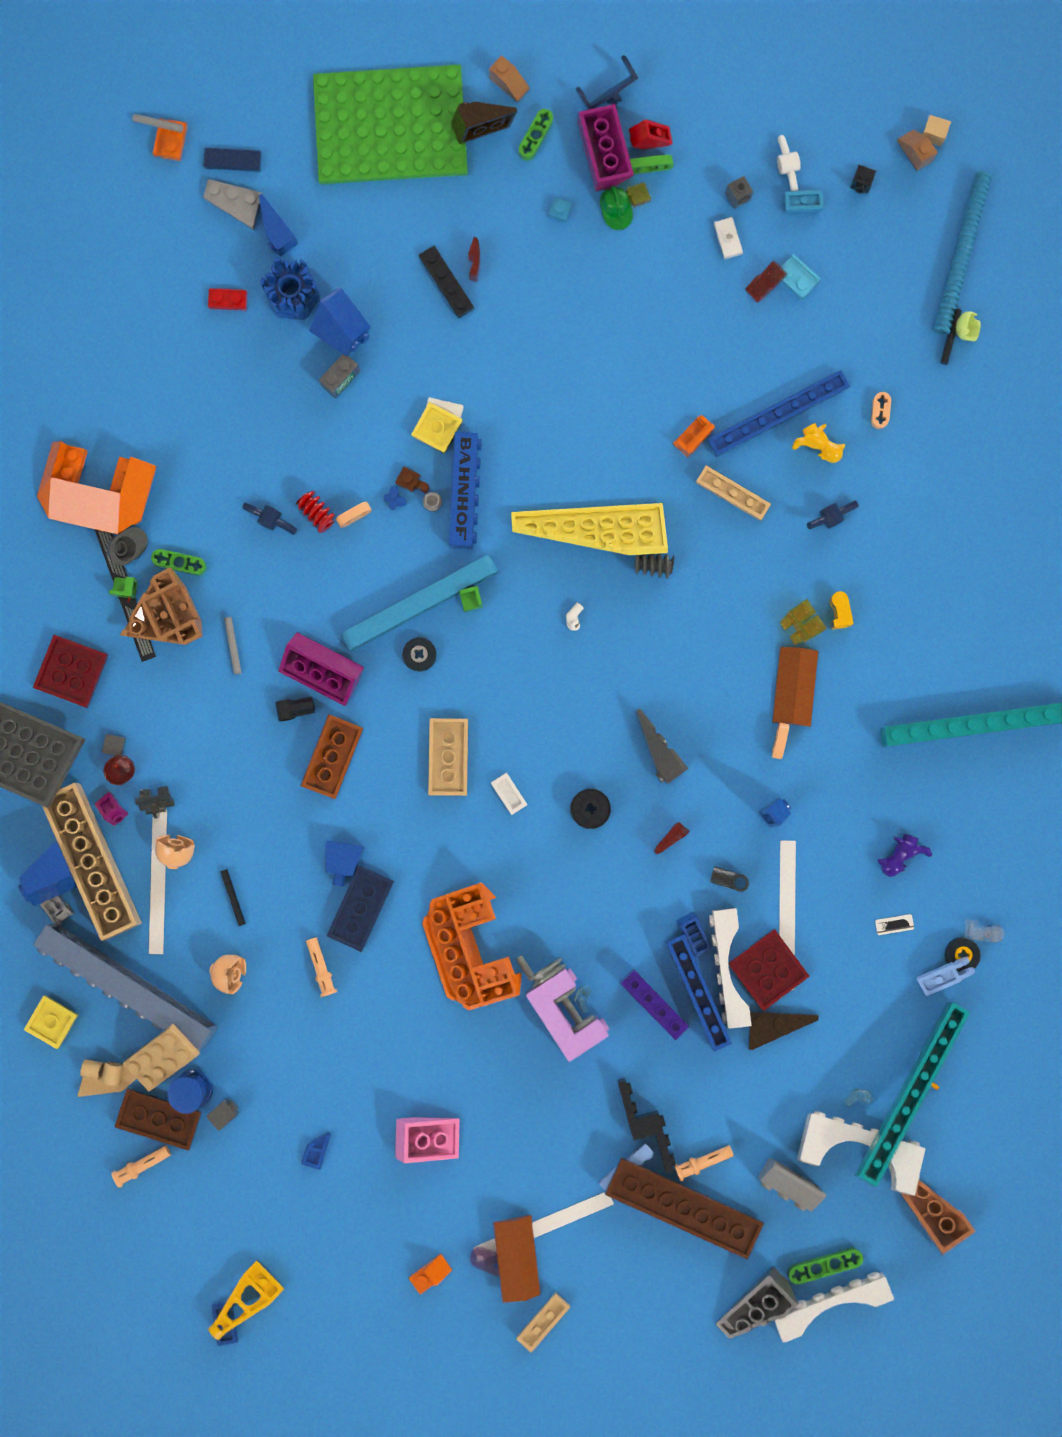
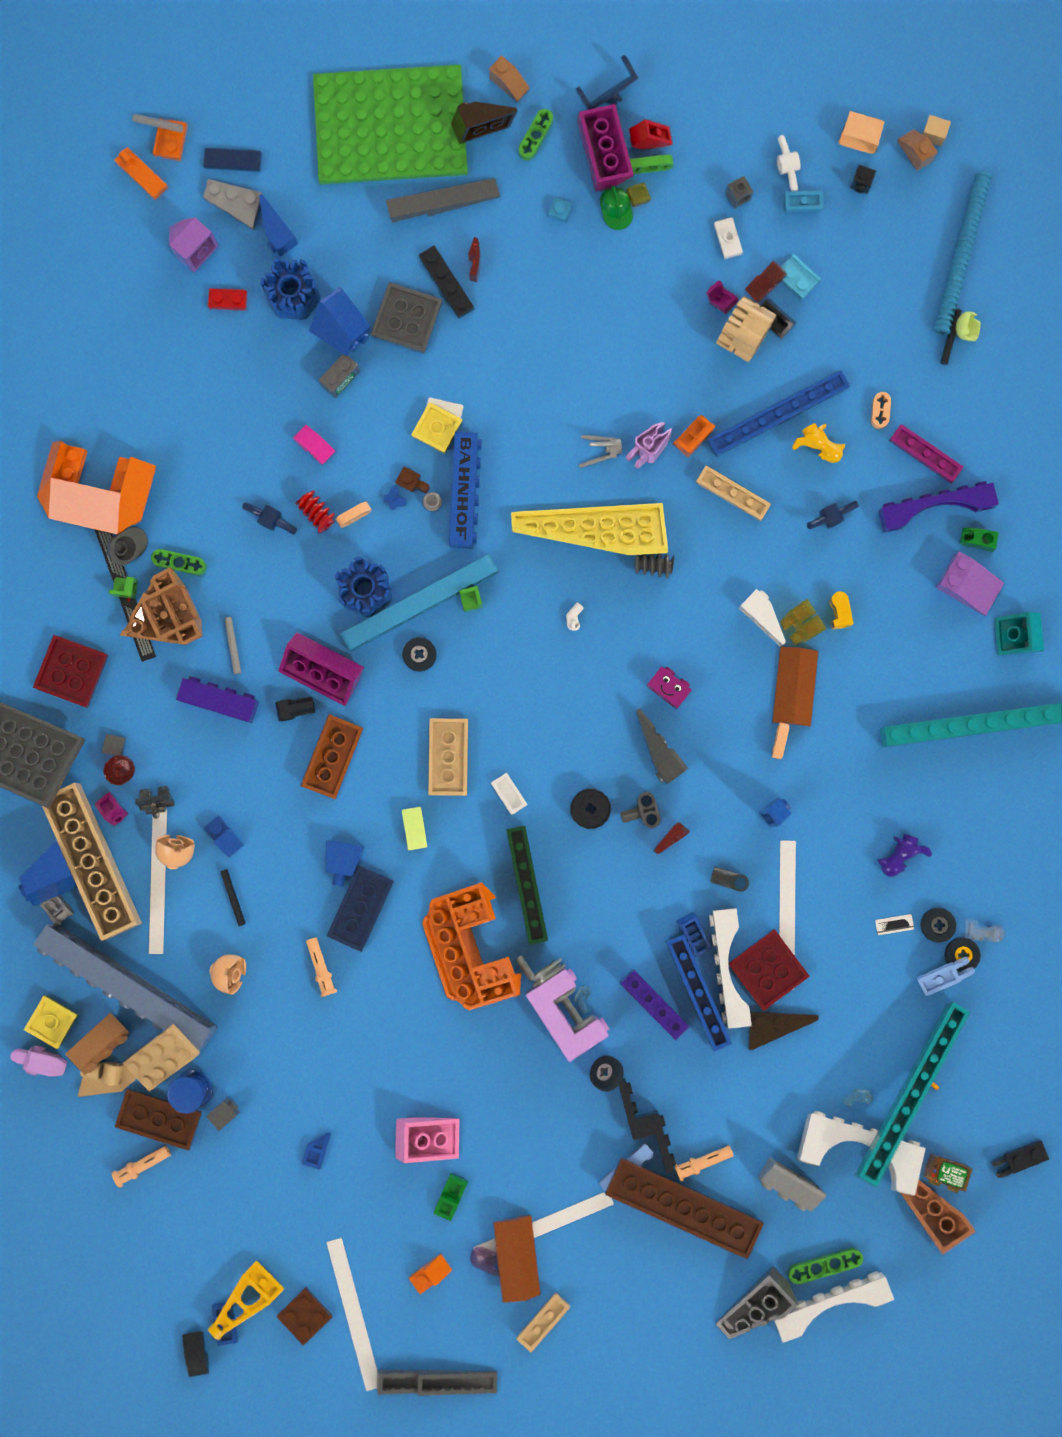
none -> lavender hinge [10,1045,67,1077]
none -> medium nougat brick [65,1012,130,1075]
none -> orange hinge [114,147,168,200]
none -> medium lavender piece [169,217,219,273]
none -> dark purple brick [176,676,259,723]
none -> black slope [182,1331,209,1377]
none -> blue slope [204,815,244,857]
none -> reddish brown plate [276,1287,333,1346]
none -> dark pink slope [293,425,335,465]
none -> white sticker [326,1238,377,1391]
none -> blue piece [335,557,392,617]
none -> dark grey plate [371,282,443,354]
none -> dark grey slope [377,1369,497,1396]
none -> dark grey slope [386,178,500,223]
none -> yellowish green slope [402,807,427,851]
none -> green slope [433,1173,468,1221]
none -> dark green brick [506,826,548,945]
none -> light grey plant [579,435,622,468]
none -> black bush [589,1056,624,1092]
none -> dark grey beam [620,792,660,828]
none -> lavender hinge [626,422,672,469]
none -> magenta brick [646,666,692,709]
none -> magenta bracket [706,280,739,314]
none -> tan piece [716,296,777,363]
none -> white slope [739,589,786,647]
none -> black slope [760,298,796,339]
none -> light nougat piece [839,111,884,154]
none -> dark purple arch [878,481,999,533]
none -> magenta plate [889,424,964,484]
none -> black bush [921,908,957,943]
none -> brick [924,1153,973,1193]
none -> medium lavender slope [935,551,1004,616]
none -> green leg [960,528,999,552]
none -> black hinge [991,1140,1049,1178]
none -> teal slope [995,612,1044,655]

